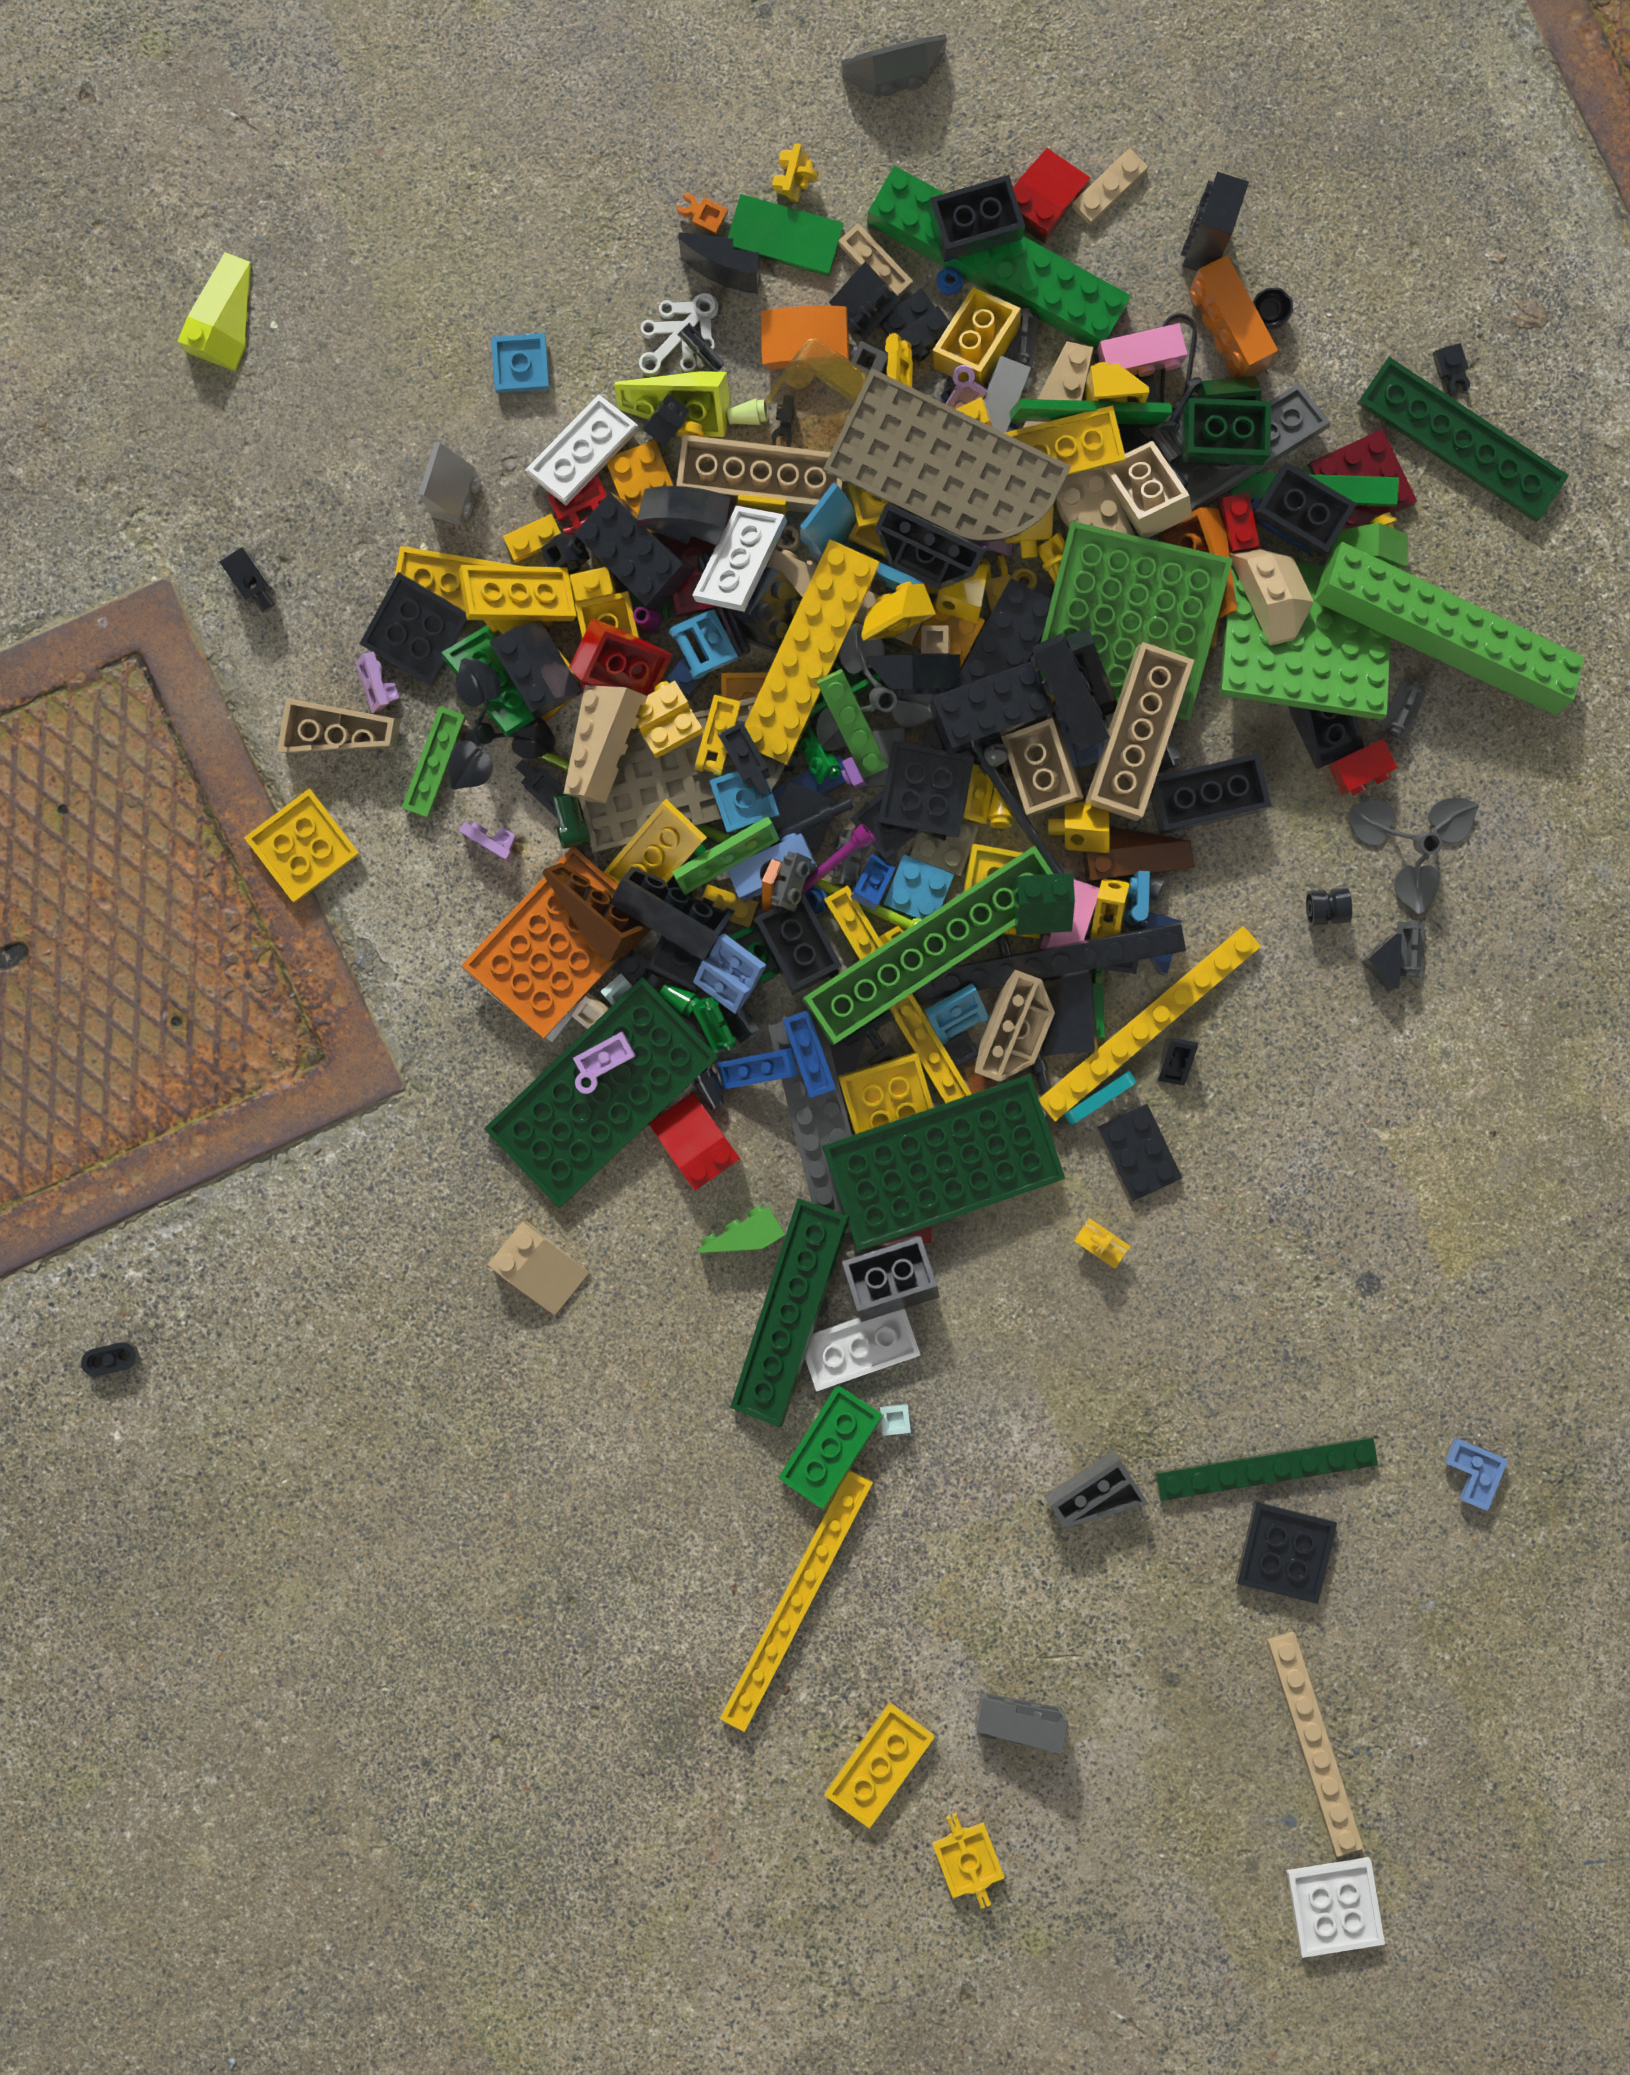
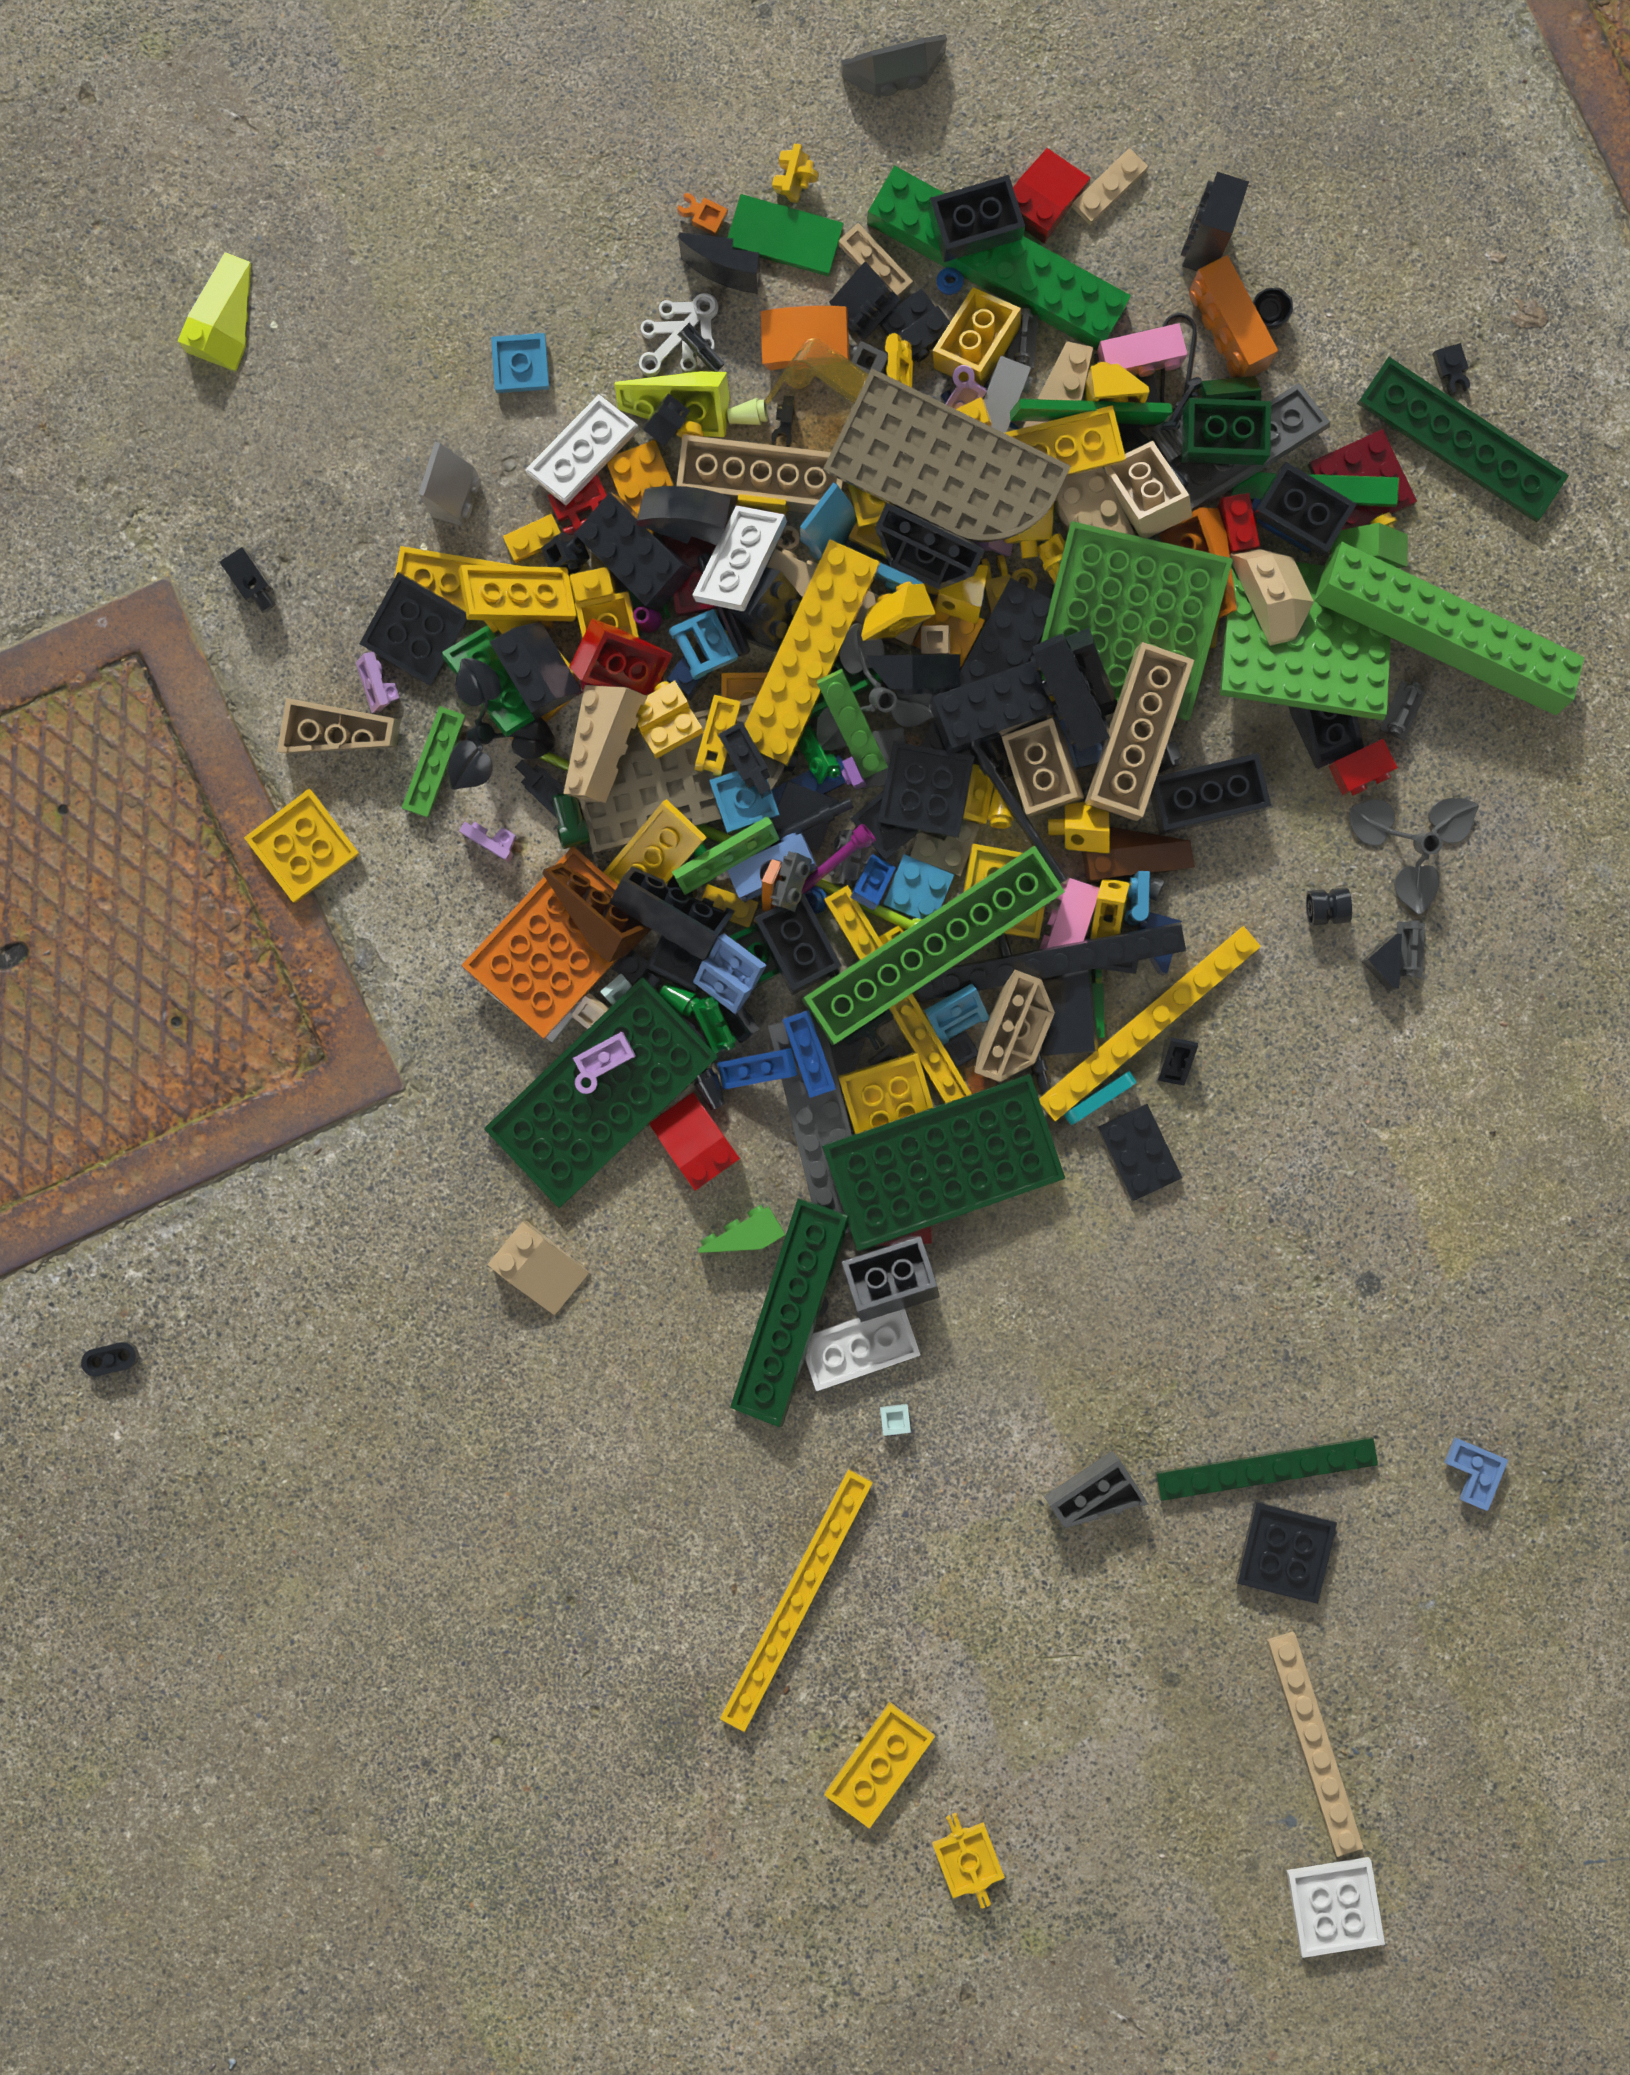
green plate [778,1384,884,1510] -> none
dark grey wedge [975,1692,1068,1754] -> none
dark grey hinge [984,743,1008,767] -> none
dark green slope [1012,873,1075,935] -> none
yellow hips [1074,1218,1131,1269] -> none

